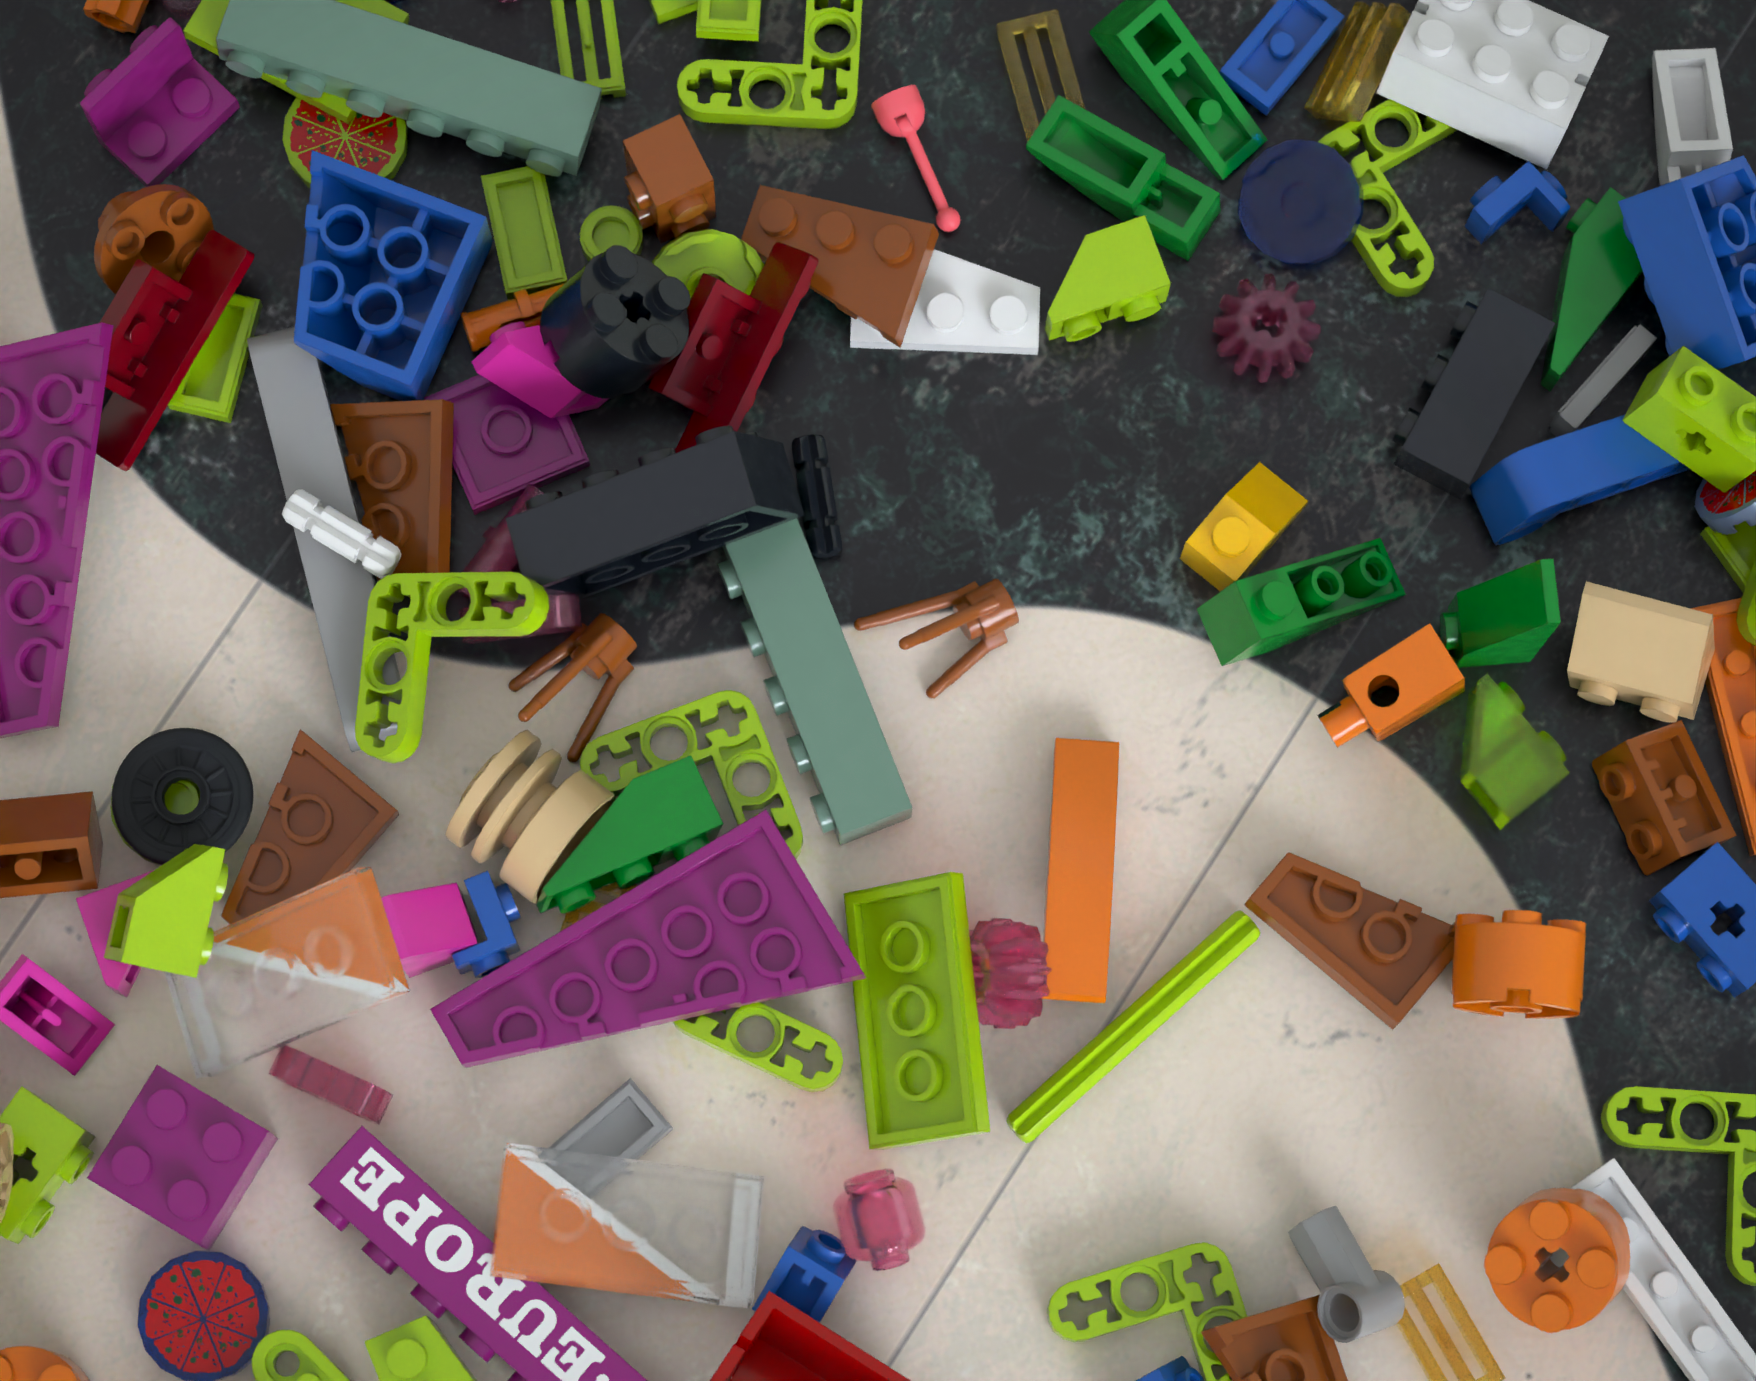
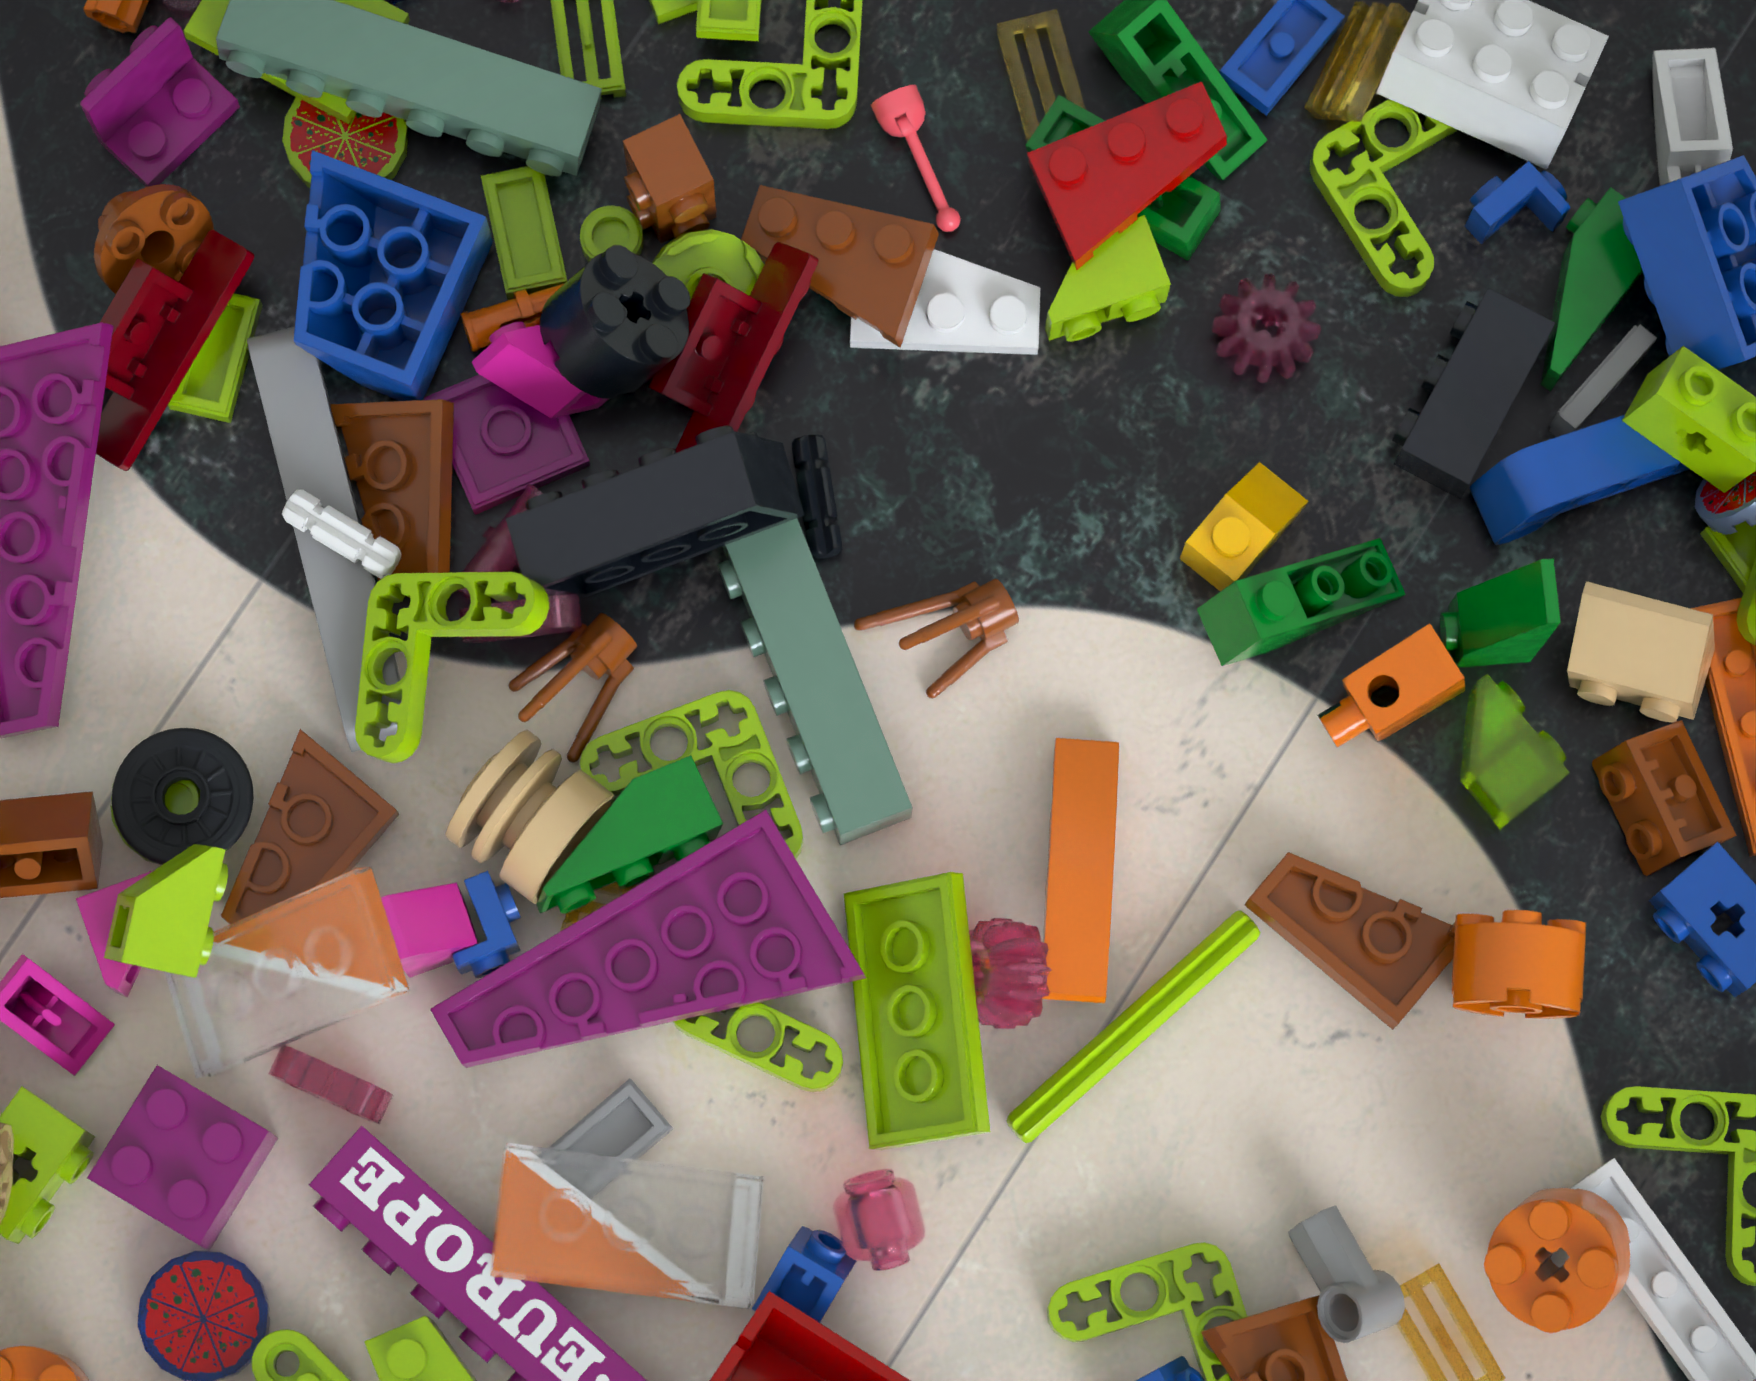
clear blue tile [1238,140,1363,265] -> none
none -> red wing [1027,81,1227,270]

